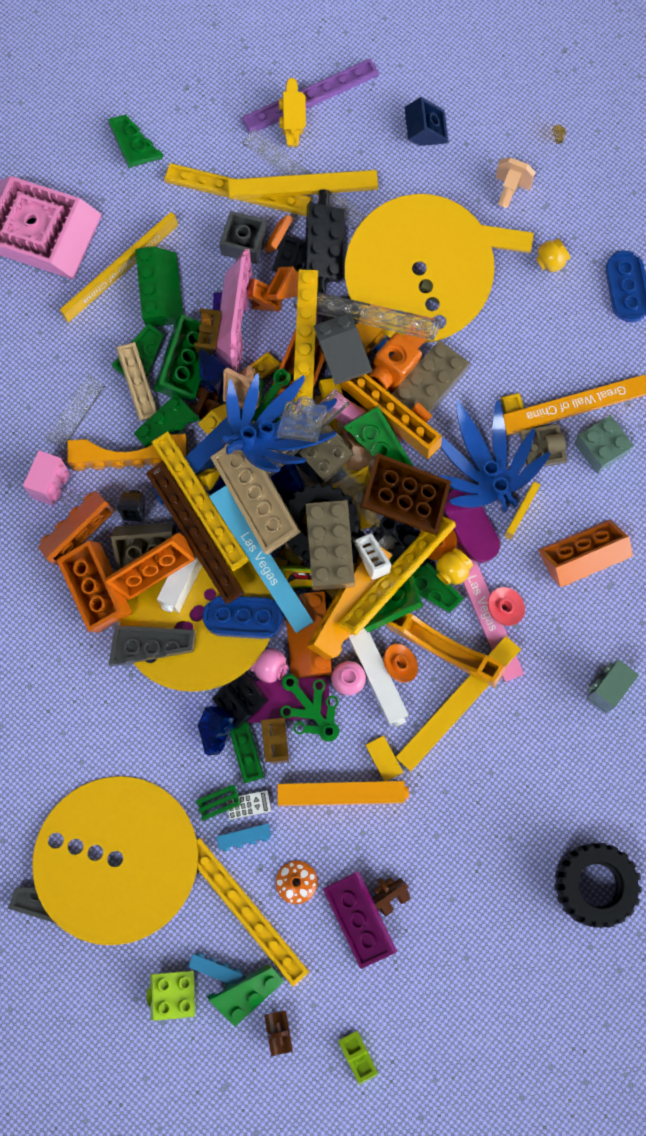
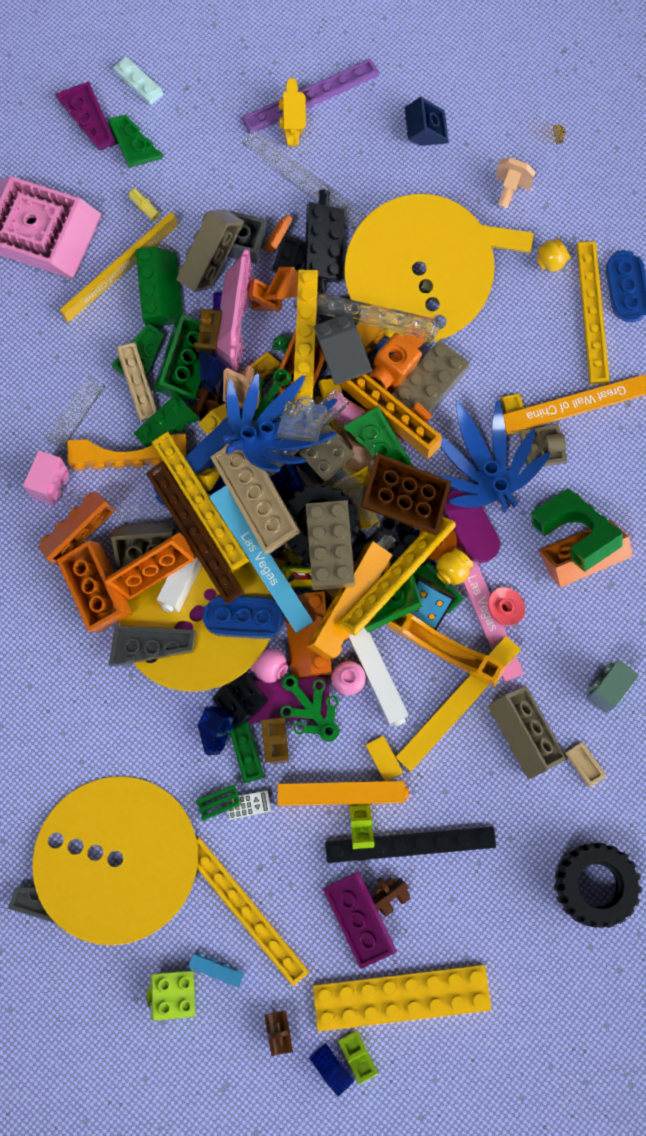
black slope [117,490,145,522] -> none
yellow tile [164,163,312,217] -> none
green wing [207,964,284,1027] -> none
dark azure piece [217,824,272,852] -> none
yellow tile [228,170,378,200] -> none
orange dish [276,861,318,904] -> none
white slope [353,533,391,580] -> none
orange dish [383,644,418,683] -> none
yellow tile [504,482,540,540] -> none
sand green brick [574,415,634,474] -> none
none -> magenta wing [55,81,116,151]
none -> light aqua plate [113,57,164,106]
none -> light yellow axle [129,188,160,222]
none -> dark tan brick [176,209,244,292]
none -> green plant [271,334,292,354]
none -> clear blue slope [309,1042,355,1097]
none -> yellow plate [313,965,492,1032]
none -> black plate [325,826,496,863]
none -> lime slope [349,804,374,849]
none -> dark azure slope [411,575,455,630]
none -> dark tan slope [487,686,567,780]
none -> green arch [531,488,623,572]
none -> tan tile [564,741,607,788]
none -> yellow tile [576,241,610,384]

